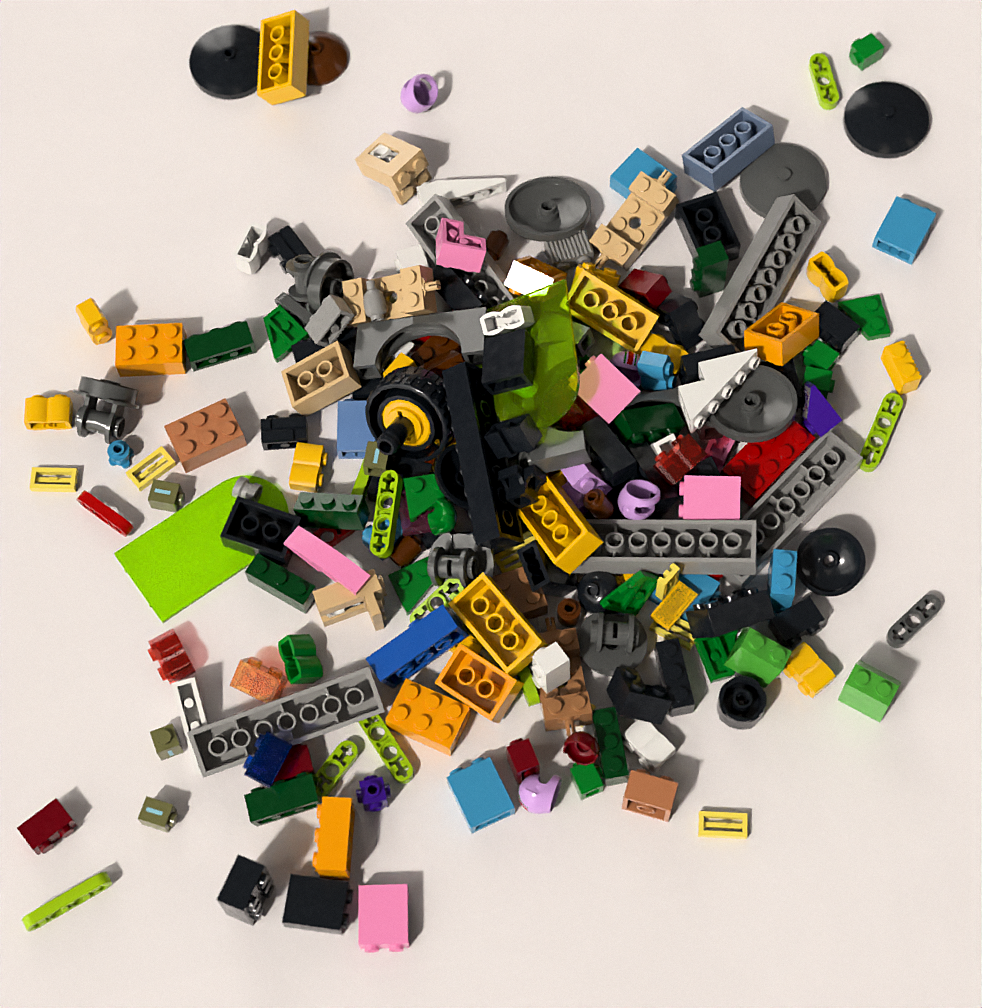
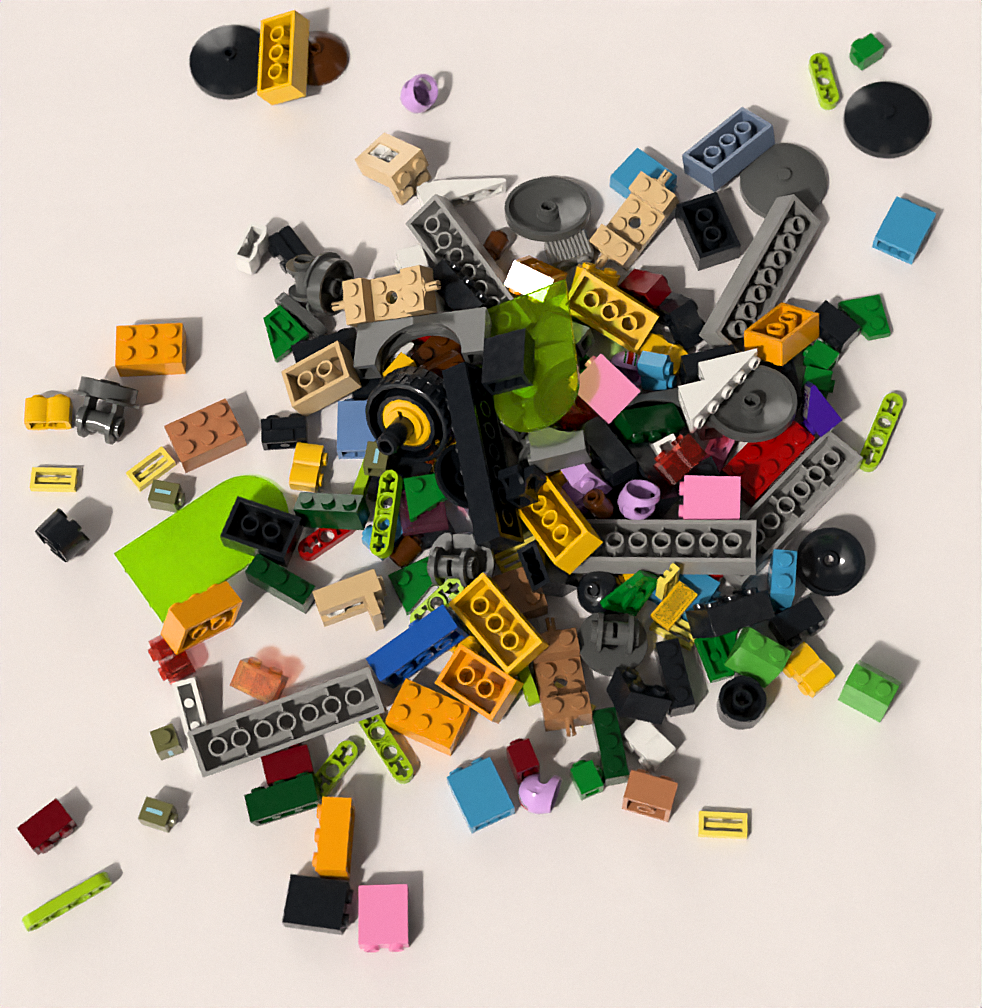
yellow brick [76,298,112,345] -> none
red beam [76,490,134,537] -> none
dark azure brick [107,440,134,469] -> none
dark green brick [183,320,257,372] -> none
black brick [216,854,275,926] -> none
light grey wheel [232,476,263,502] -> none
clear blue brick [242,731,293,788] -> none
green brick [278,634,323,684] -> none
bright pink slope [284,526,371,596] -> none
light grey brick [304,294,354,347] -> none
dark purple brick [356,775,391,812] -> none
light grey plant [363,280,387,322] -> none
green hair [428,498,457,536] -> none
bright pink brick [436,218,486,273] -> none
white brick [480,305,535,336] -> none
black brick [484,413,543,459] -> none
white brick [531,642,570,694] -> none
reddish brown brick [557,598,581,627] -> none
dark red hair [563,731,600,766] -> none
dark green brick [689,240,729,298] -> none
yellow brick [806,251,848,303] -> none
yellow brick [881,340,922,395] -> none
dark grey beam [886,595,941,648] -> none
none -> black brick [35,508,90,562]
none -> light orange brick [161,581,243,655]

